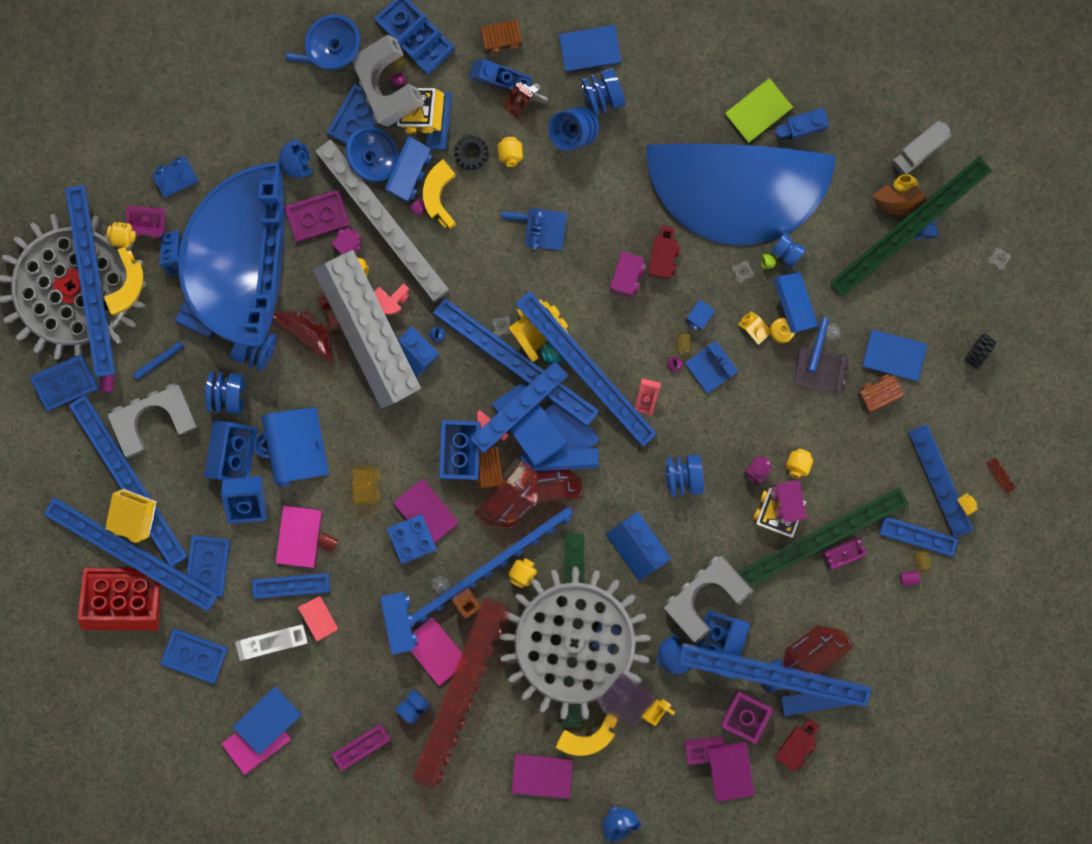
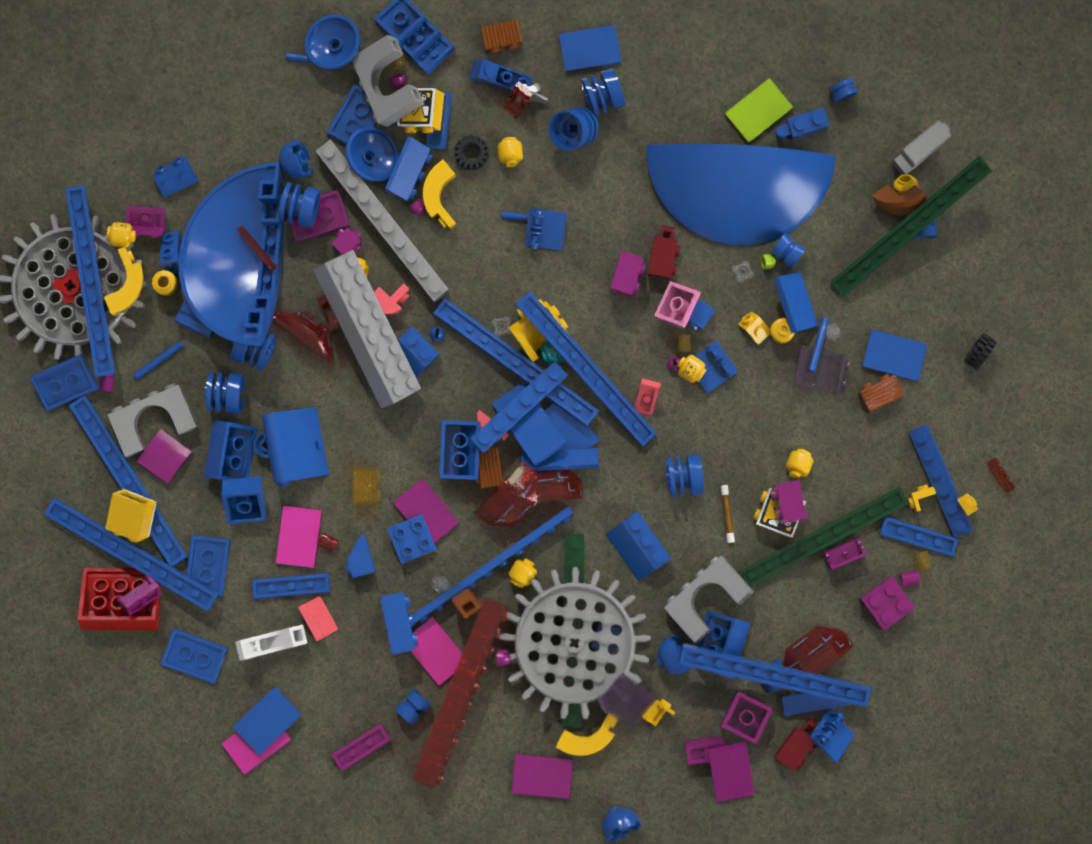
magenta brick [744,456,773,484] -> none
clear plate [988,247,1011,270] -> none
none -> magenta hinge [117,575,162,616]
none -> magenta slope [136,430,192,485]
none -> yellow head [152,270,179,296]
none -> clear red bar [237,226,277,271]
none -> blue wheel [279,182,321,229]
none -> blue slope [345,535,376,578]
none -> magenta hinge [497,650,511,666]
none -> bright pink slope [654,281,701,329]
none -> yellow head [677,355,706,383]
none -> pearl gold bar [720,485,735,543]
none -> blue hinge [810,709,854,763]
none -> blue wheel [828,78,858,103]
none -> magenta brick [859,576,915,630]
none -> yellow bracket [907,484,936,512]

